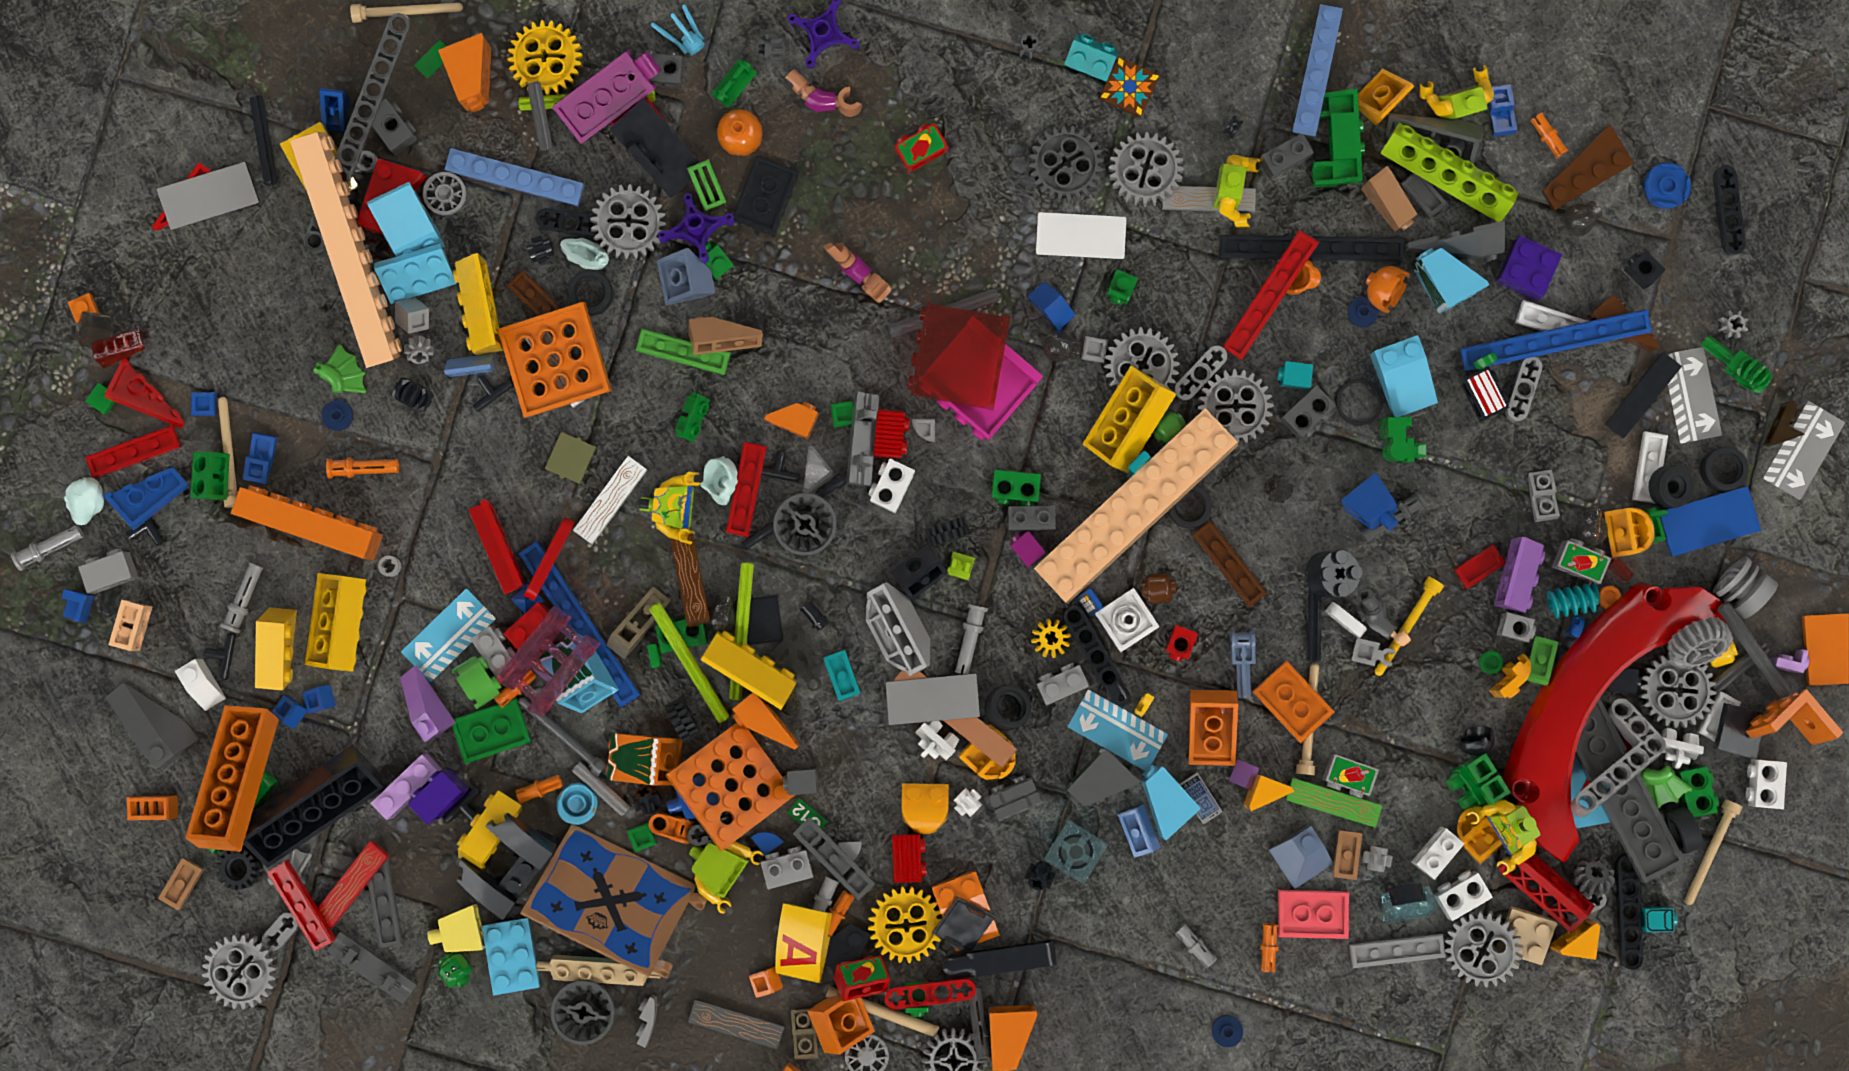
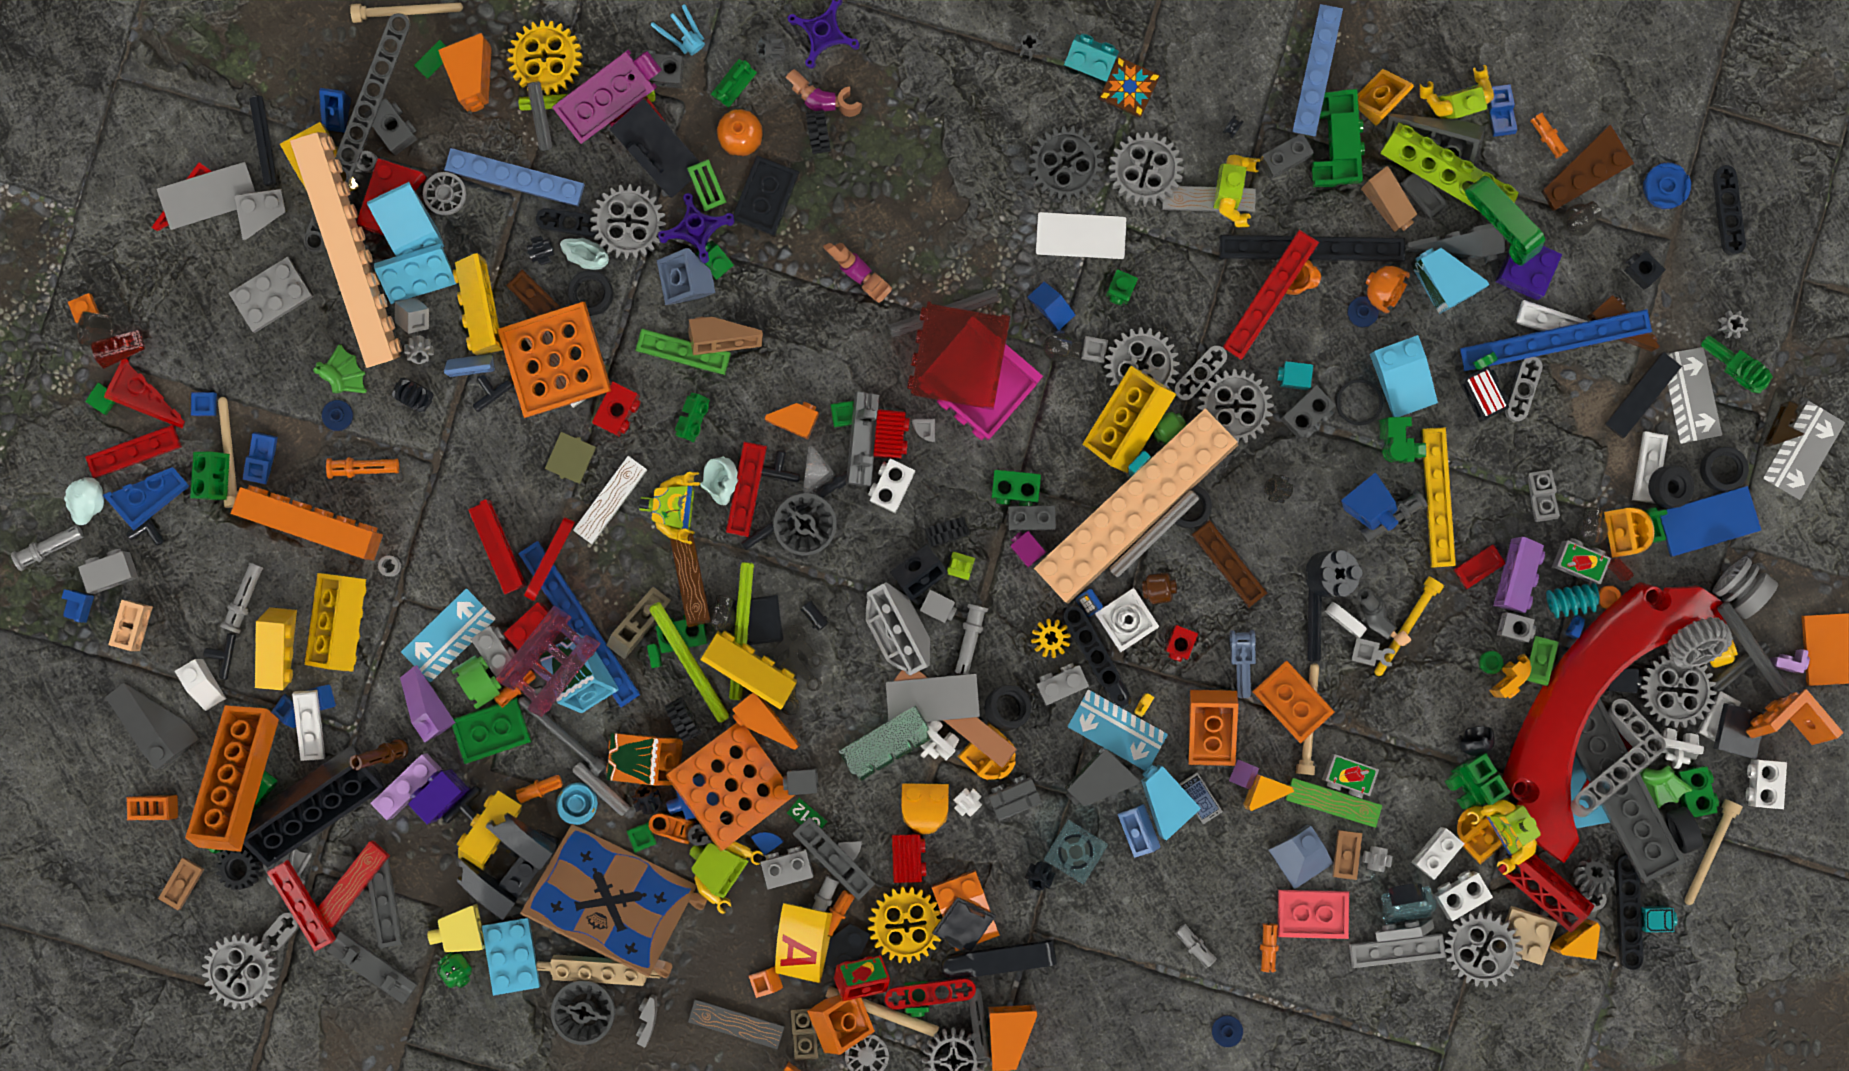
blue slope [511,583,544,614] -> none
teal plate [823,650,861,701] -> none
brick [894,123,948,174] -> none
none -> light grey plate [229,257,314,333]
none -> light grey wing [234,189,286,240]
none -> white tile [292,690,325,761]
none -> reddish brown pin [350,739,408,770]
none -> red brick [592,381,641,437]
none -> black tyre [806,110,831,154]
none -> clear green windscreen [839,705,931,781]
none -> light grey brick [920,590,957,623]
none -> light grey axle [1110,490,1199,577]
none -> light grey wing [1375,919,1434,942]
none -> yellow tile [1421,427,1456,568]
none -> green beam [1465,176,1545,266]

